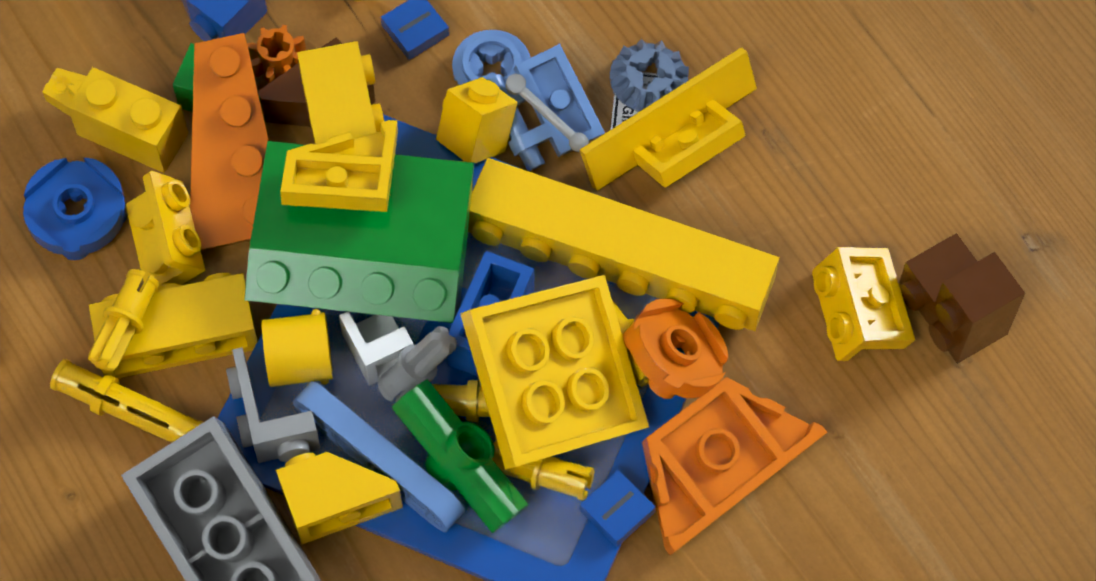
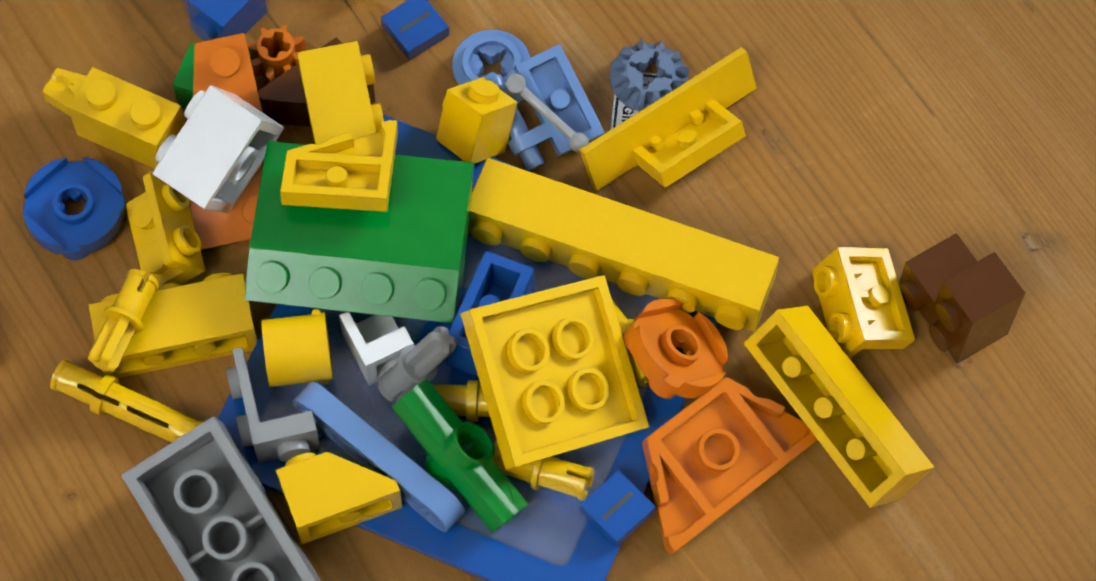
none -> white brick [152,85,284,213]
none -> yellow brick [744,305,935,508]

